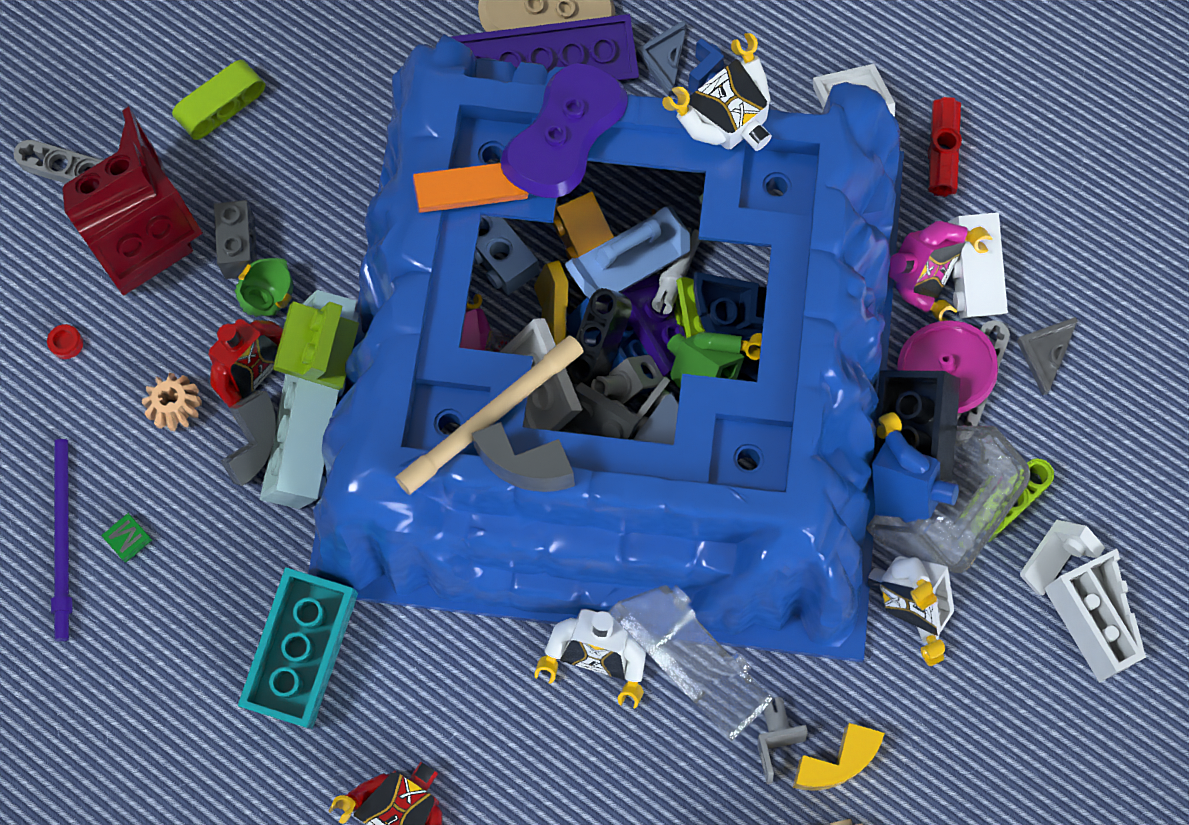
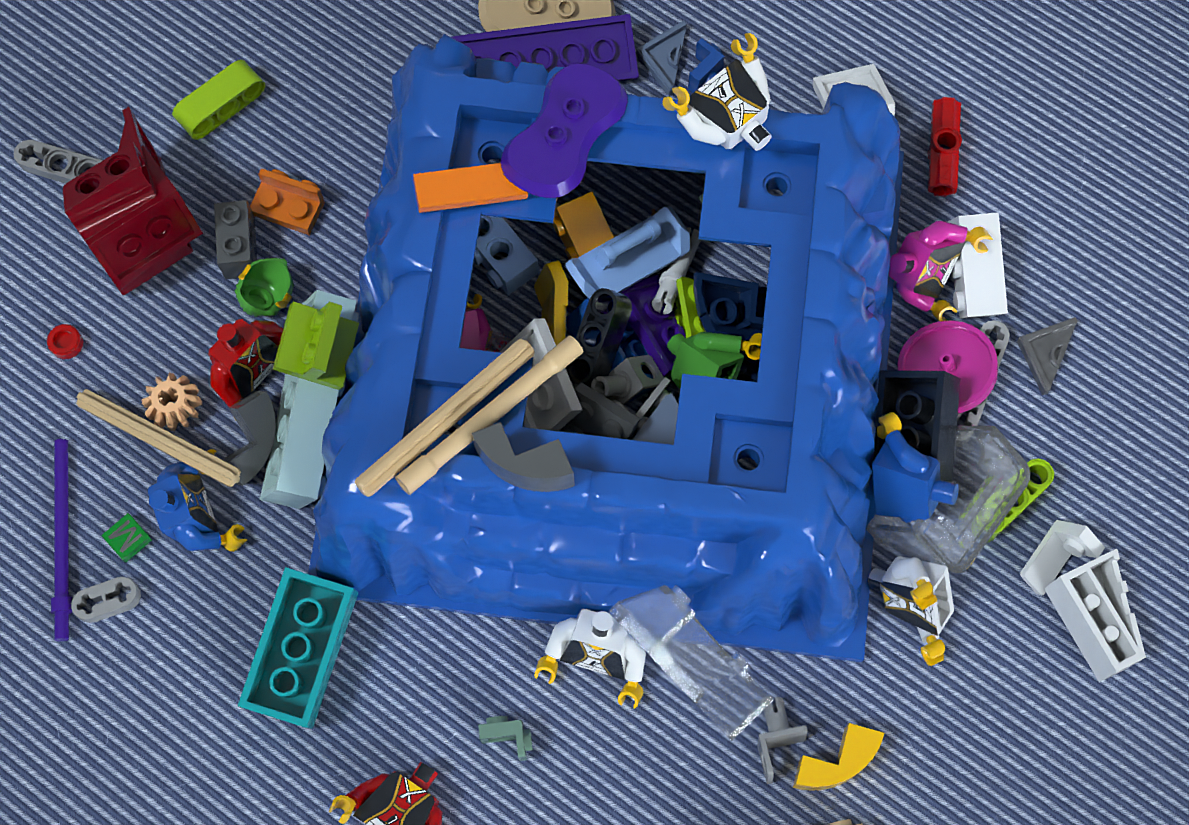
none -> light grey beam [71,577,141,623]
none -> tan axle [76,389,241,487]
none -> blue torso [148,449,247,552]
none -> orange bracket [250,168,325,236]
none -> tan axle [355,339,535,497]
none -> sand green bracket [478,716,533,761]

